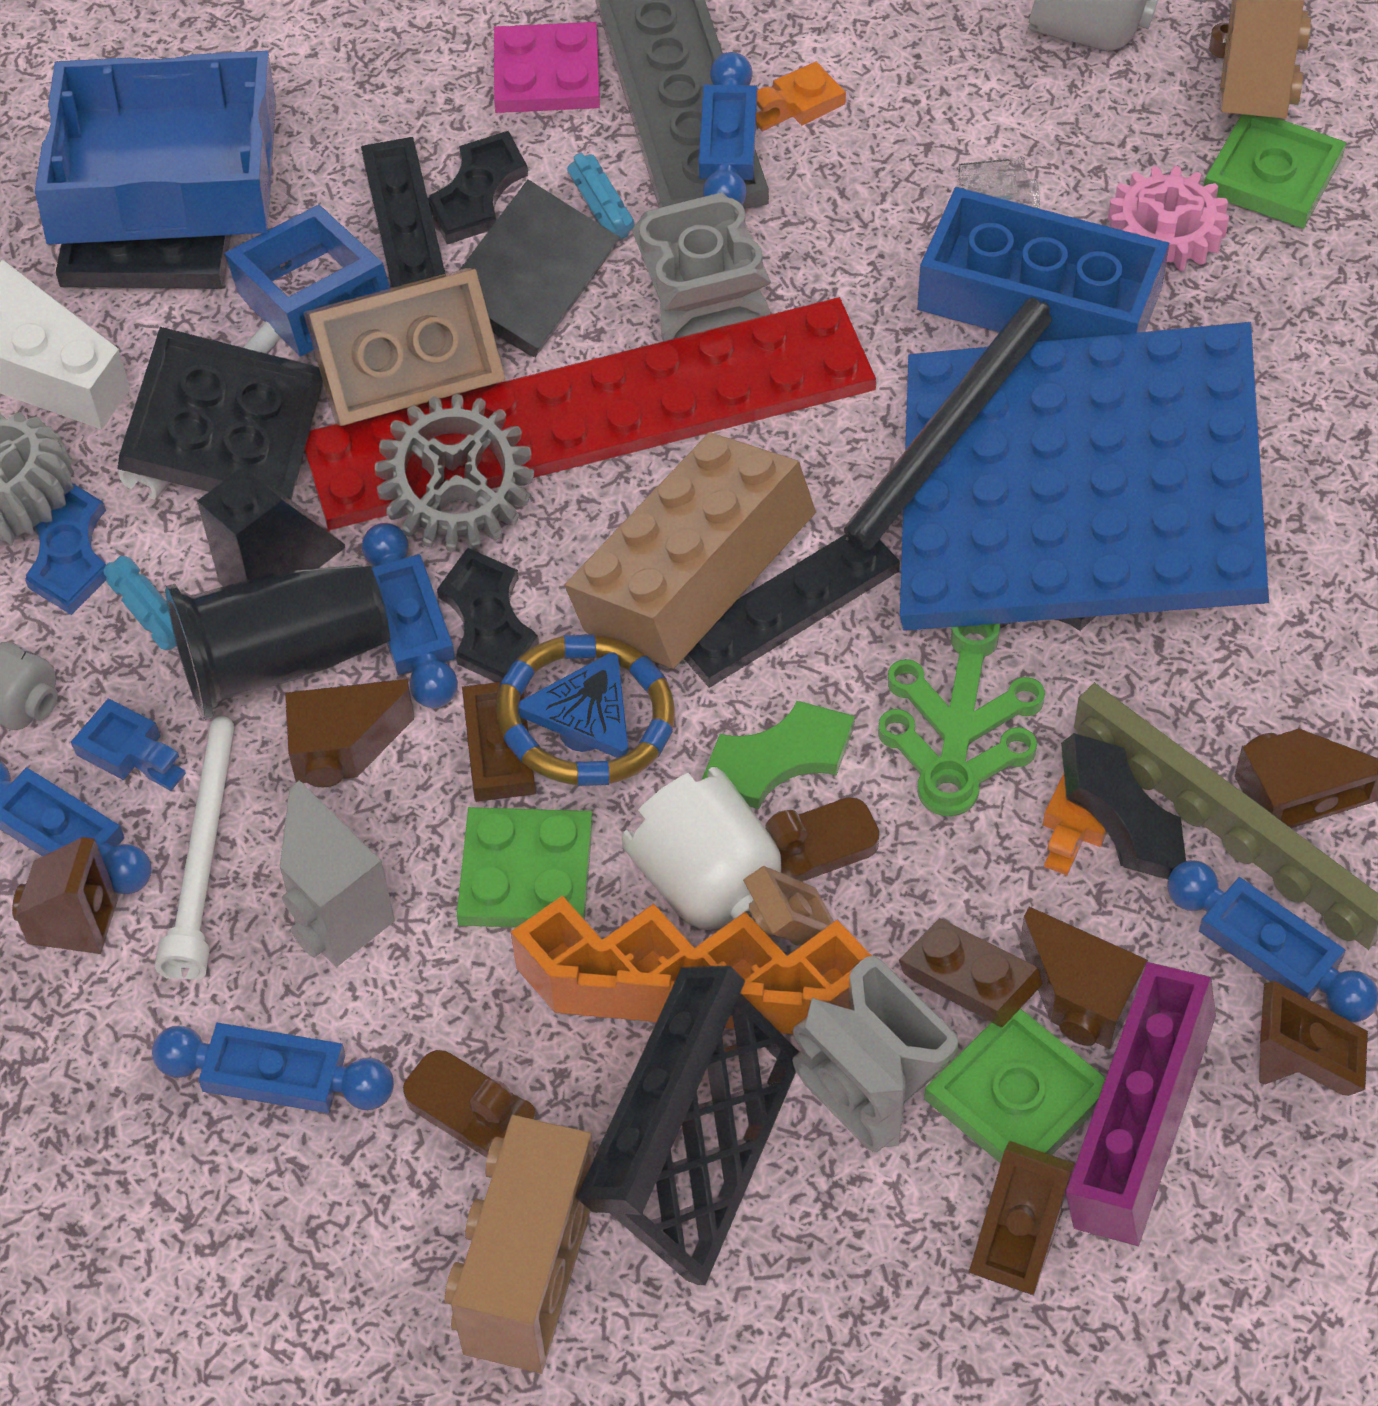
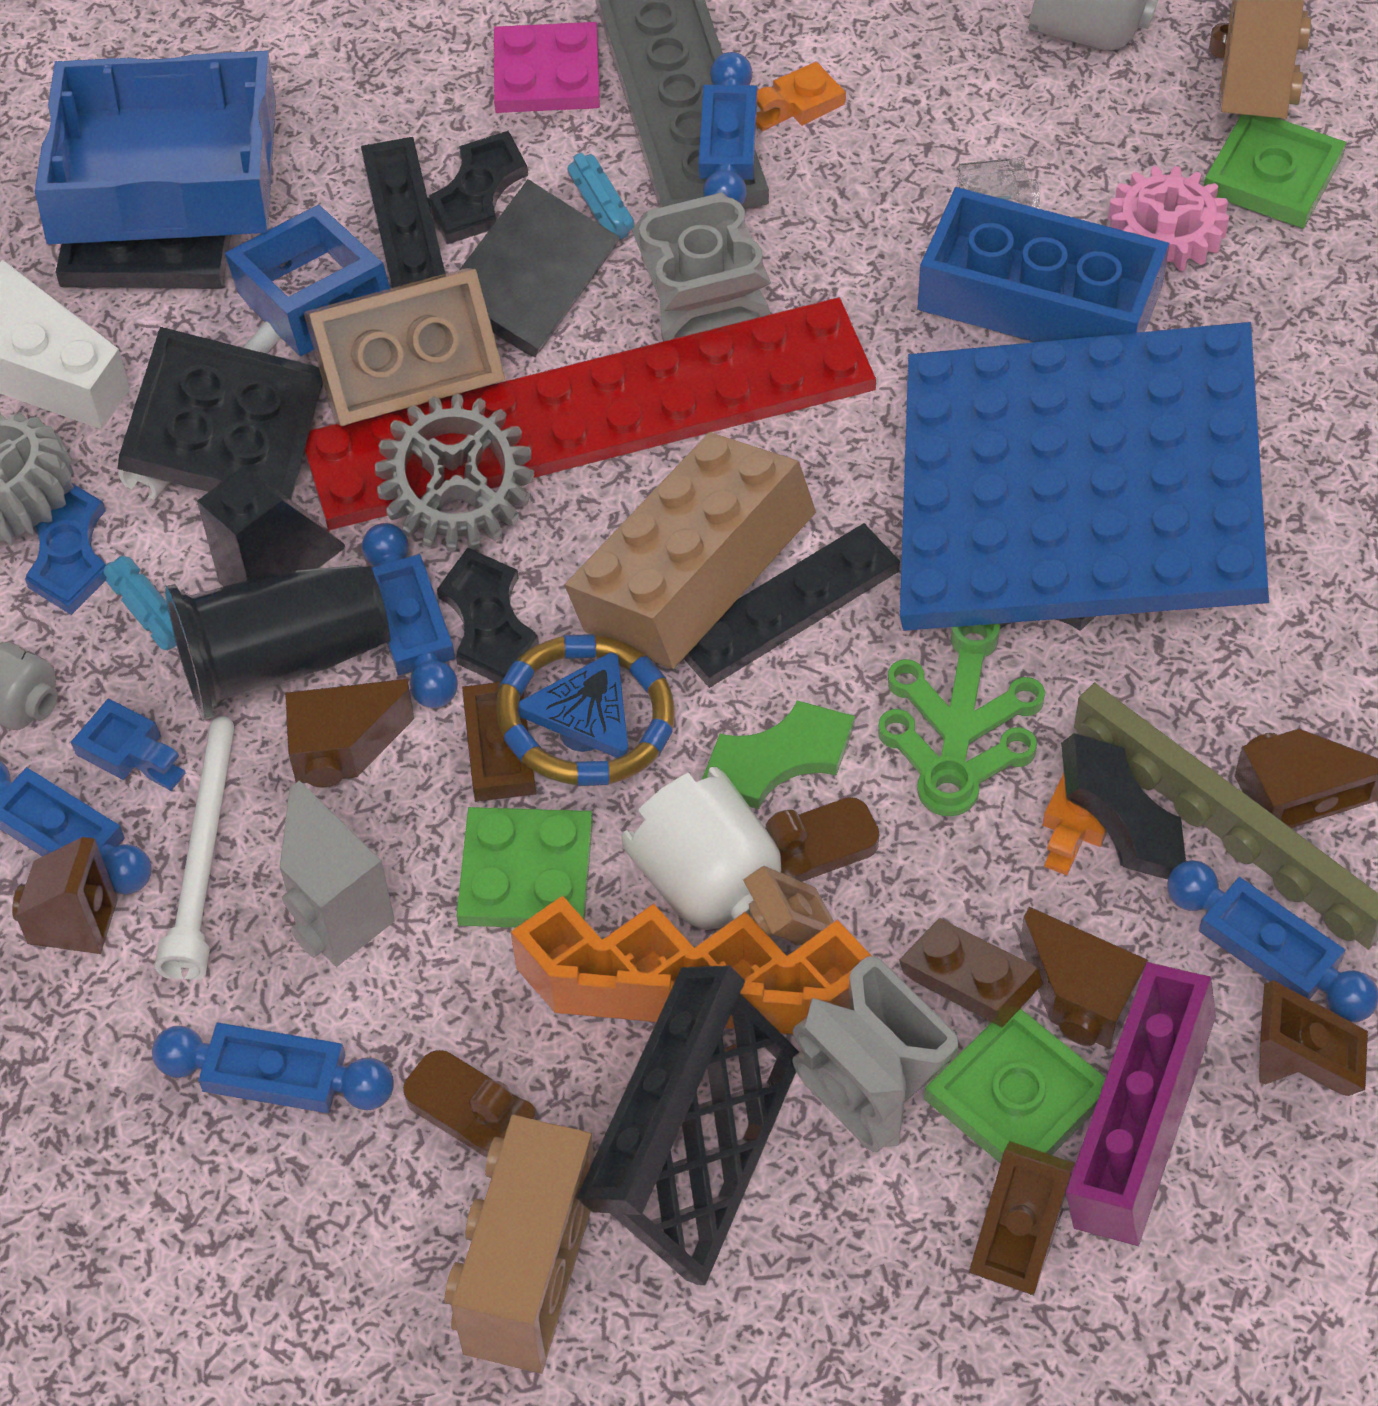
black axle [844,298,1052,551] -> none

